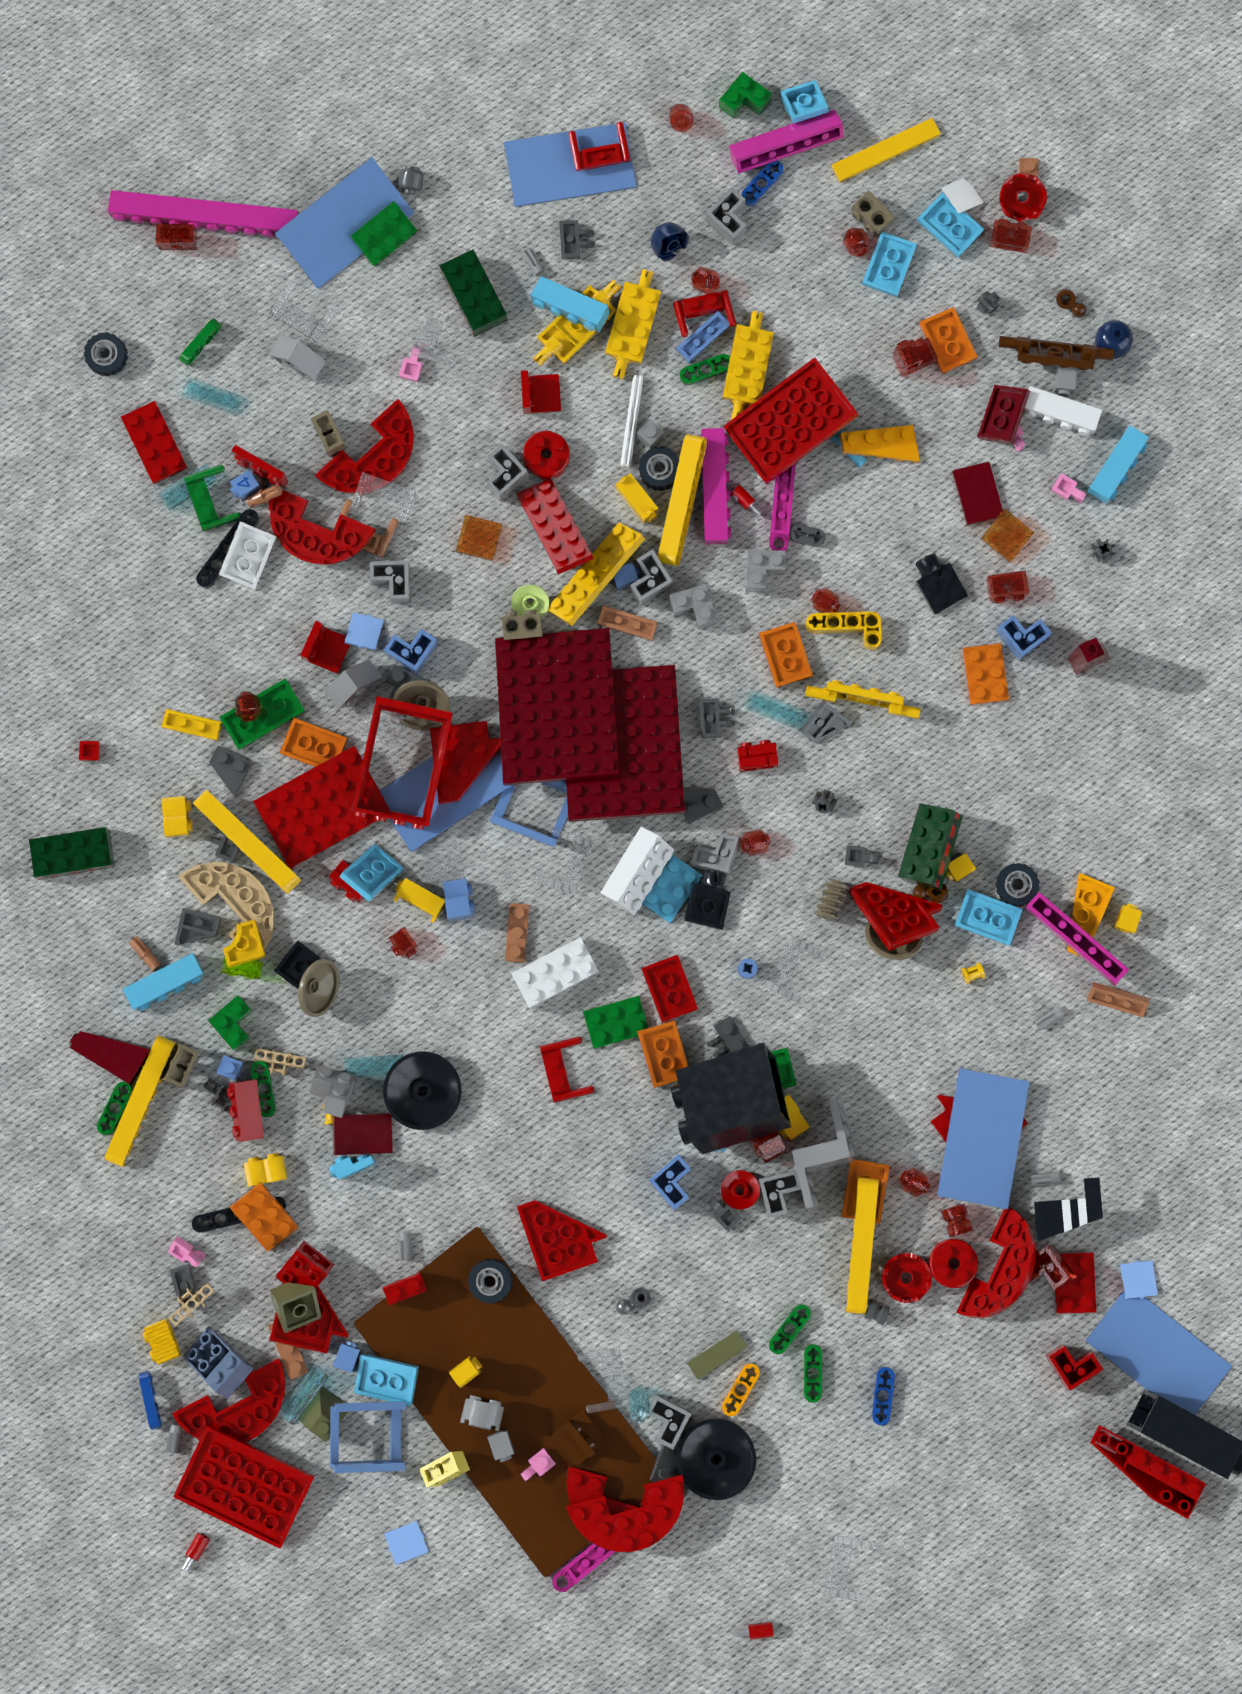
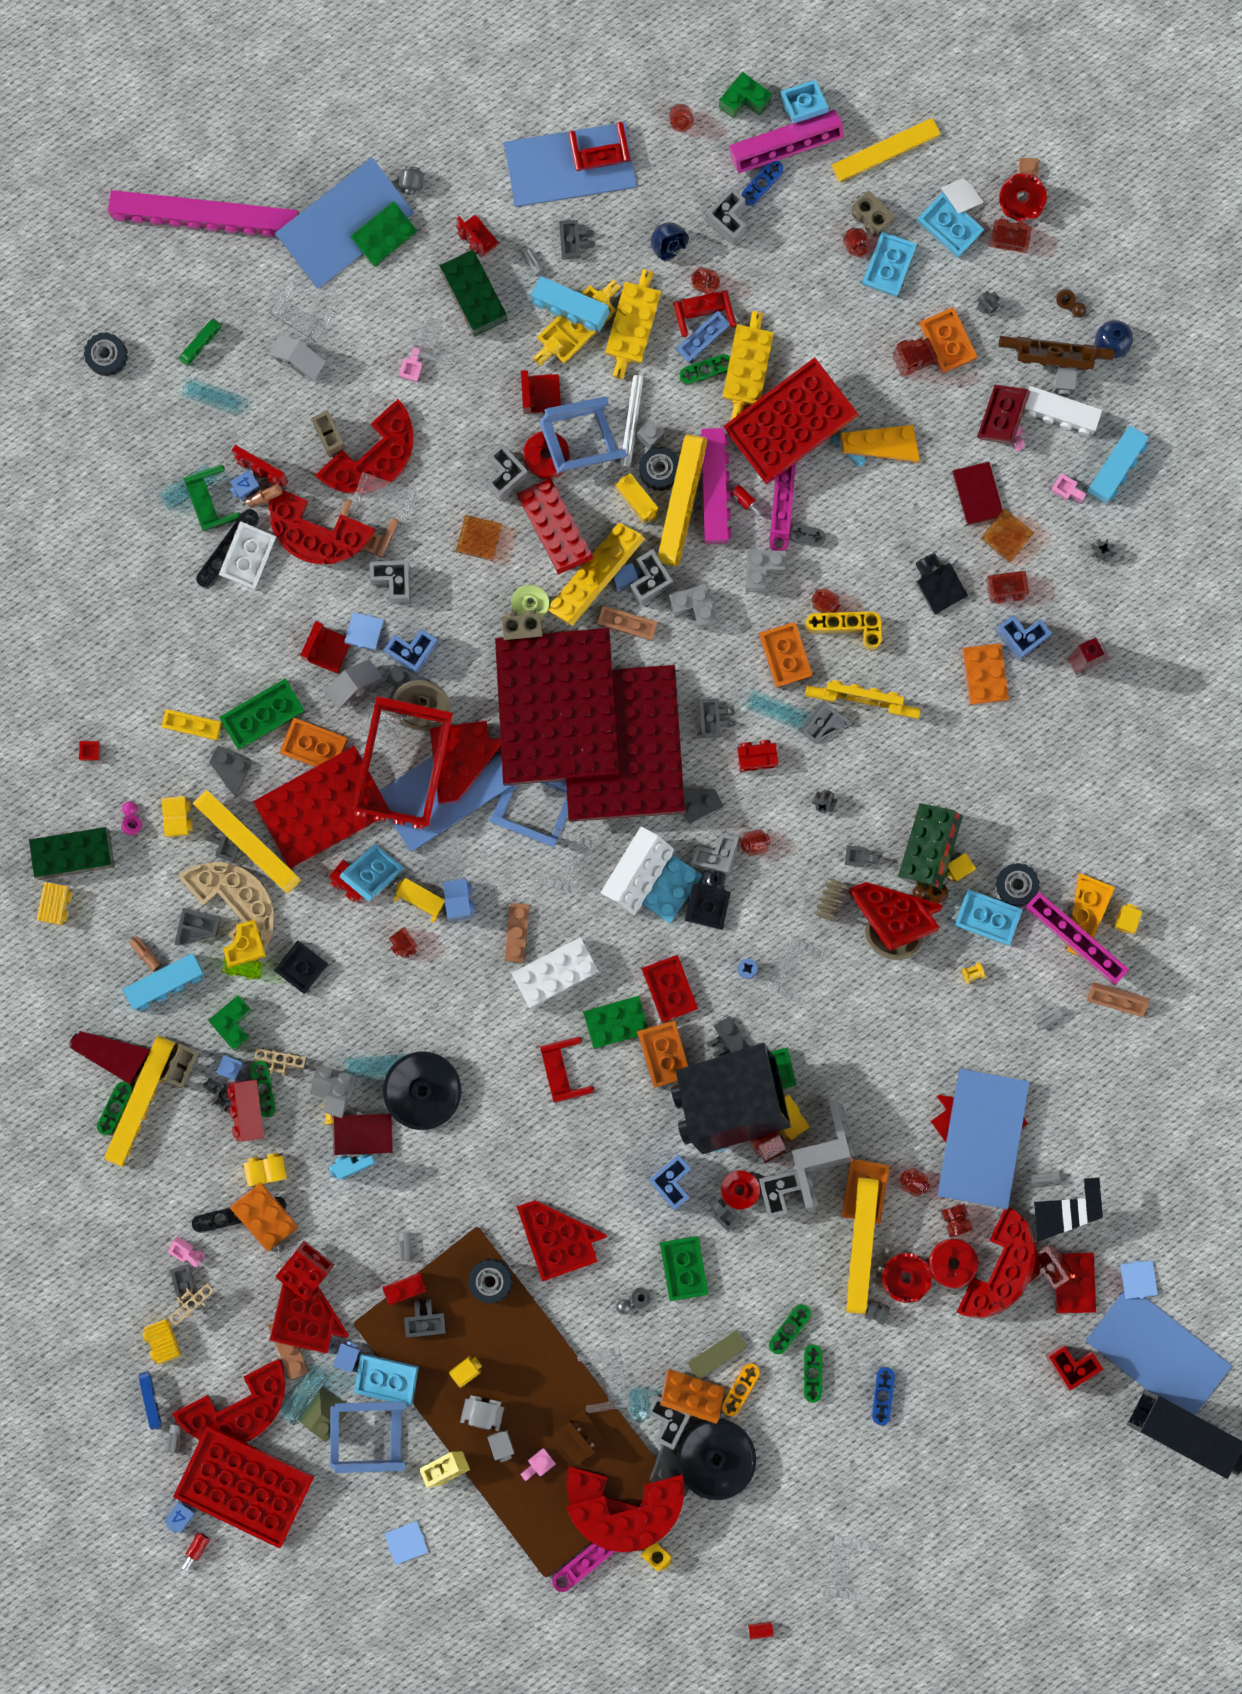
red plate [121,401,188,485] -> none
clear red brick [156,224,197,250] -> none
sand blue slope [183,1326,254,1399] -> none
clear red head [235,692,261,722] -> none
olive slope [270,1282,321,1333] -> none
dark tan dish [298,959,339,1017] -> none
red wedge [1090,1425,1206,1519] -> none
none -> yellow brick [37,882,72,926]
none -> dark pink plate [121,801,142,836]
none -> medium blue brick [164,1501,197,1533]
none -> dark grey hinge [404,1298,446,1338]
none -> red bracket [456,215,499,258]
none -> medium blue piece [539,396,627,474]
none -> yellow brick [640,1542,672,1572]
none -> green plate [659,1236,709,1301]
none -> orange plate [660,1369,724,1424]

